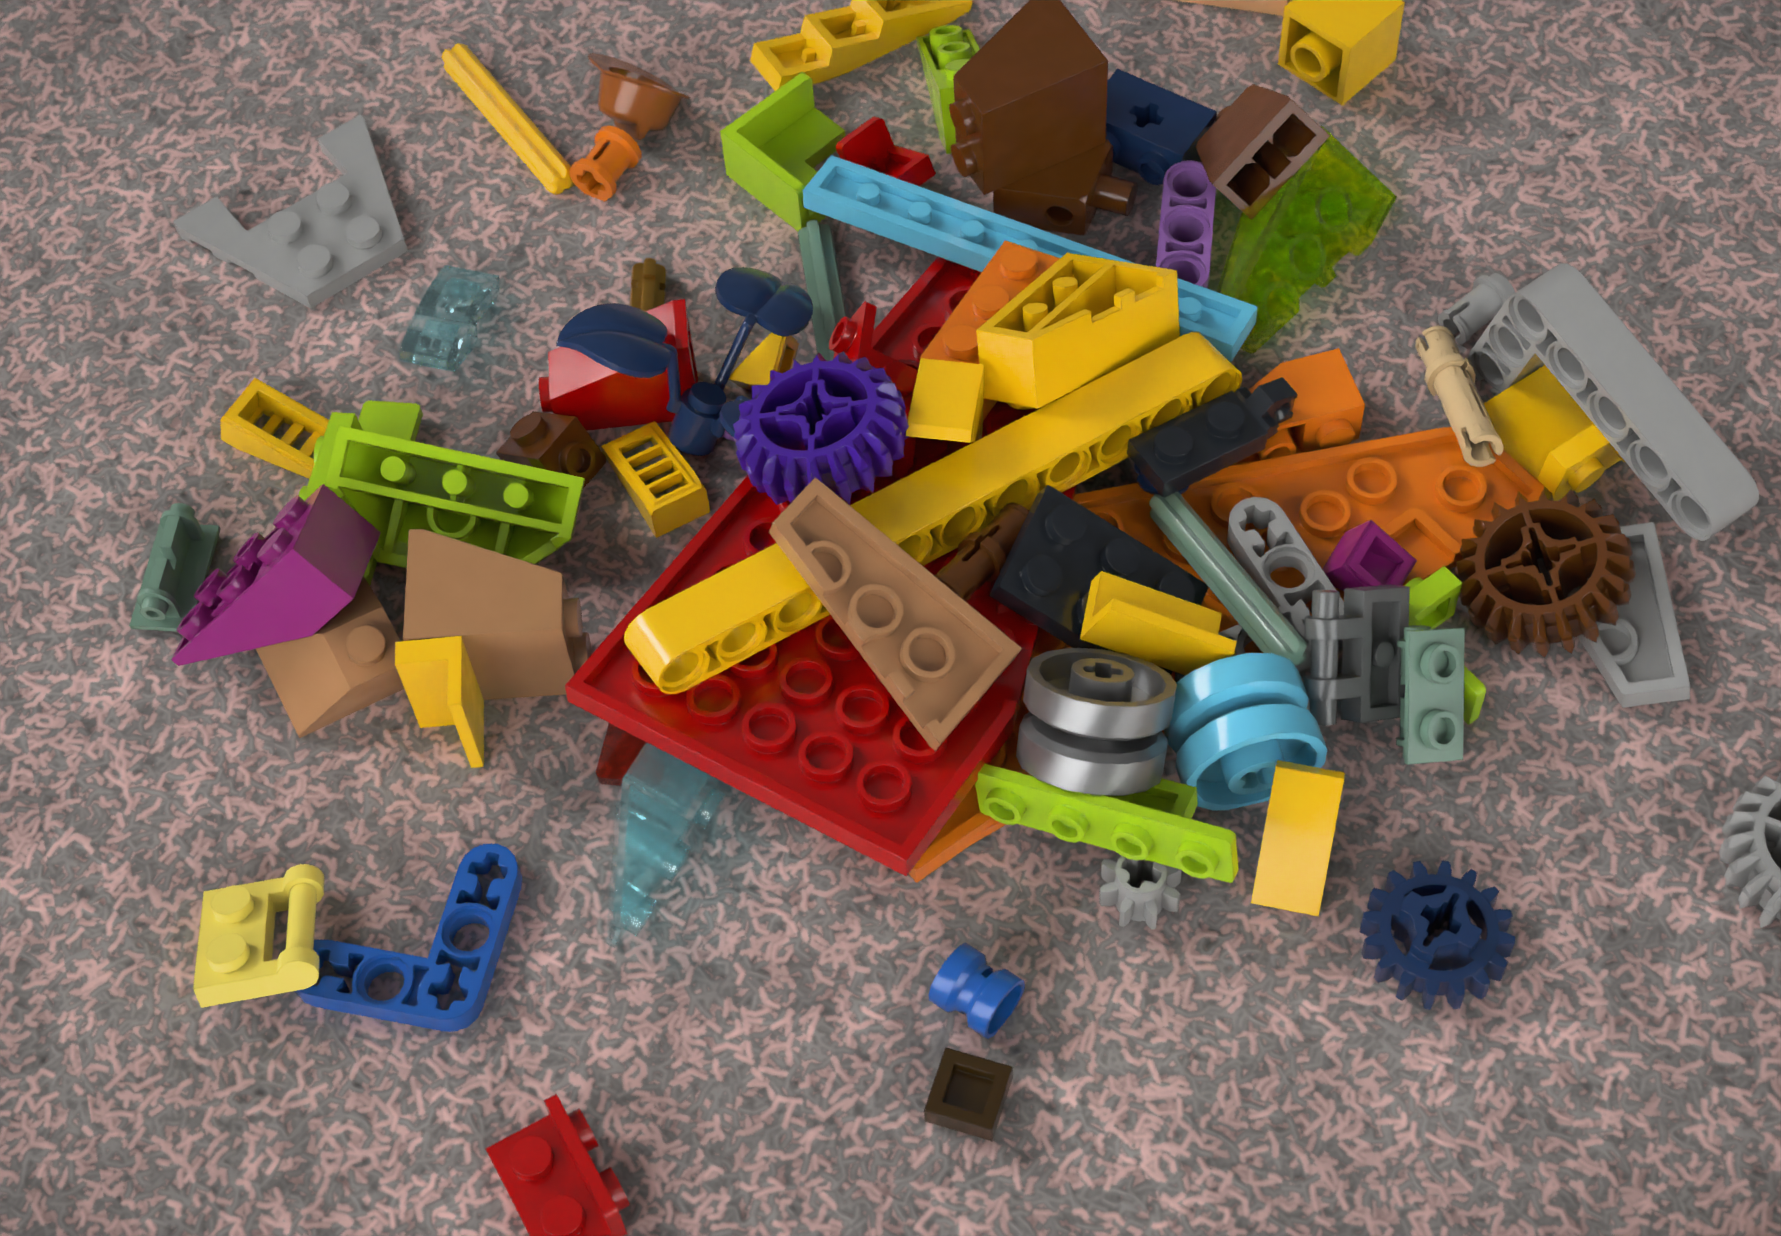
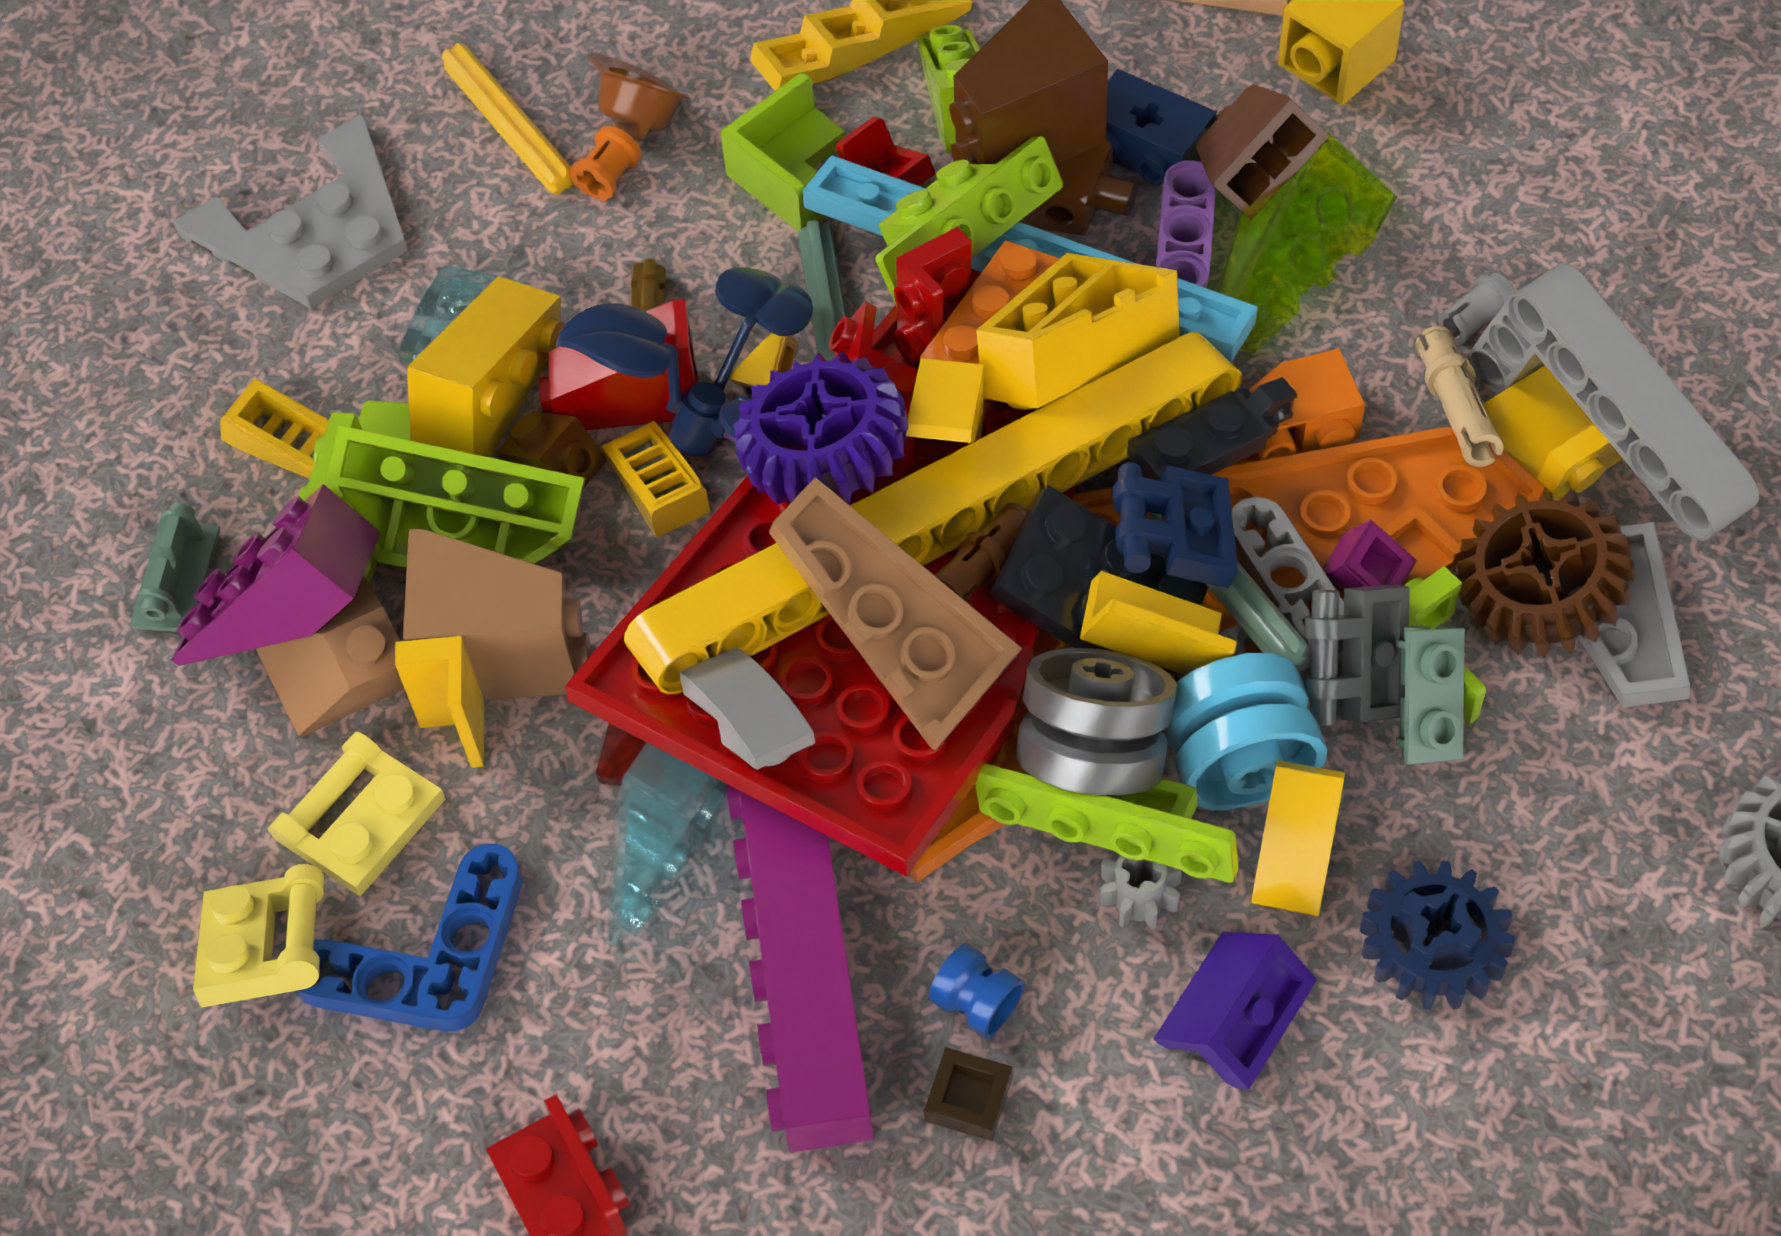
none -> light yellow plate [268,731,446,897]
none -> yellow wedge [407,276,565,457]
none -> light grey slope [679,647,815,770]
none -> magenta brick [726,784,874,1153]
none -> lime bracket [875,136,1063,306]
none -> red bracket [894,227,972,366]
none -> dark blue plate [1112,463,1238,588]
none -> dark purple panel [1153,931,1317,1090]

